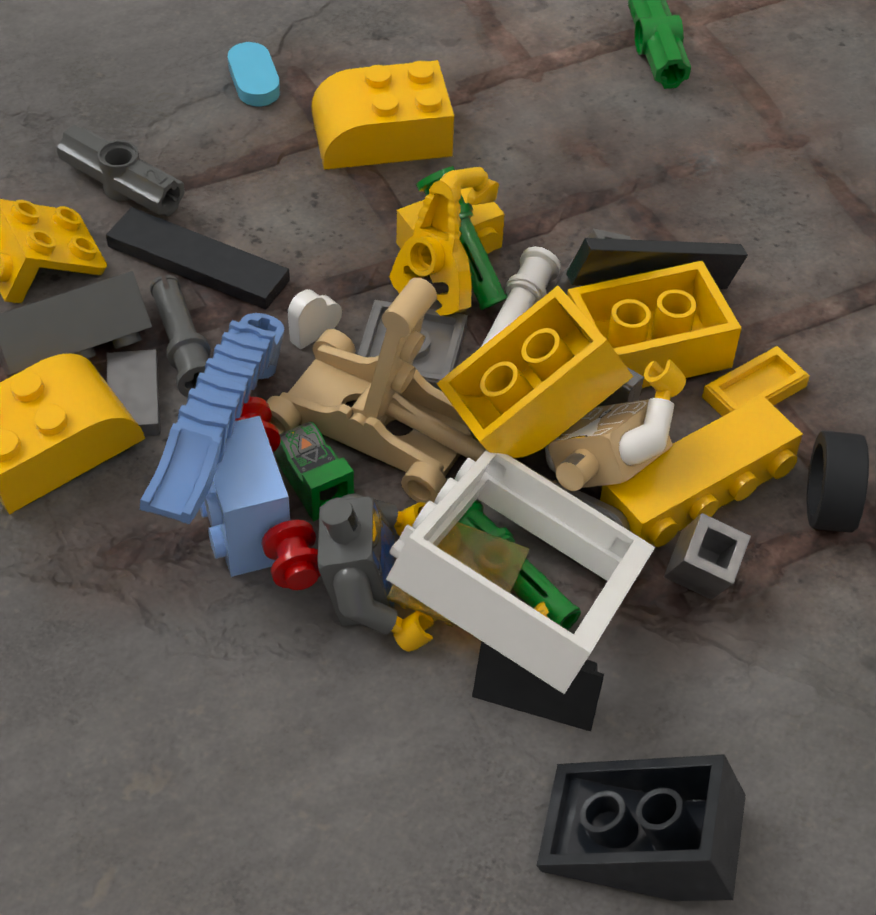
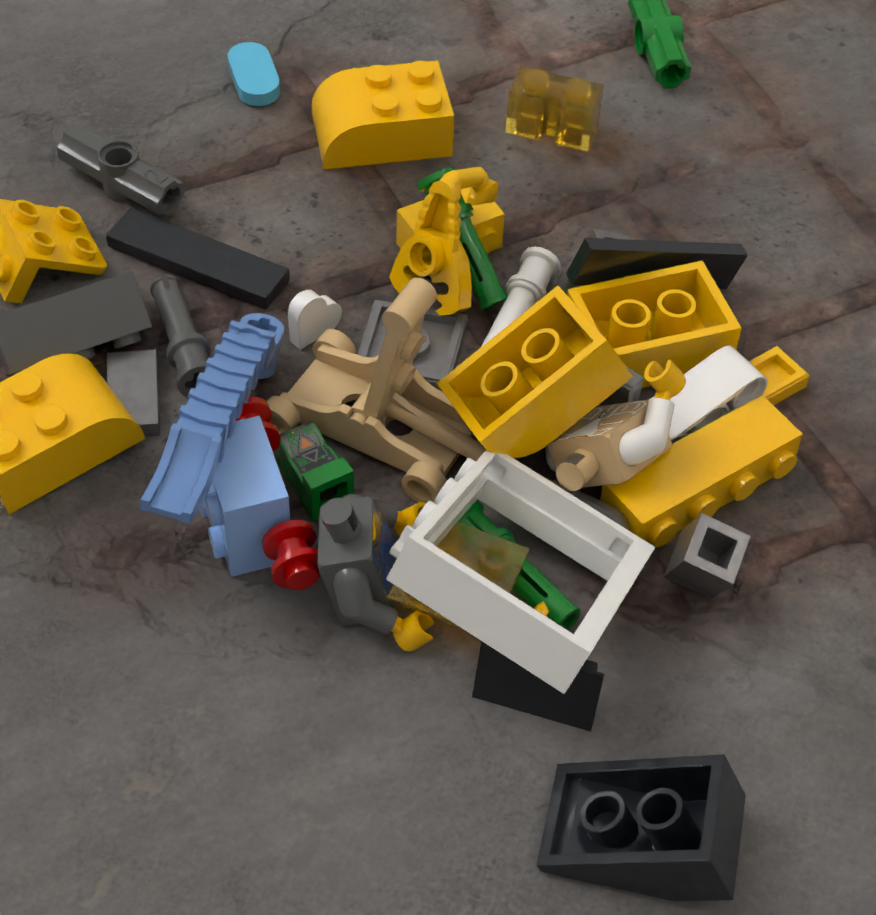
black tyre [806,431,869,533] -> none
none -> clear yellow brick [506,66,604,151]
none -> white beam [652,346,768,444]

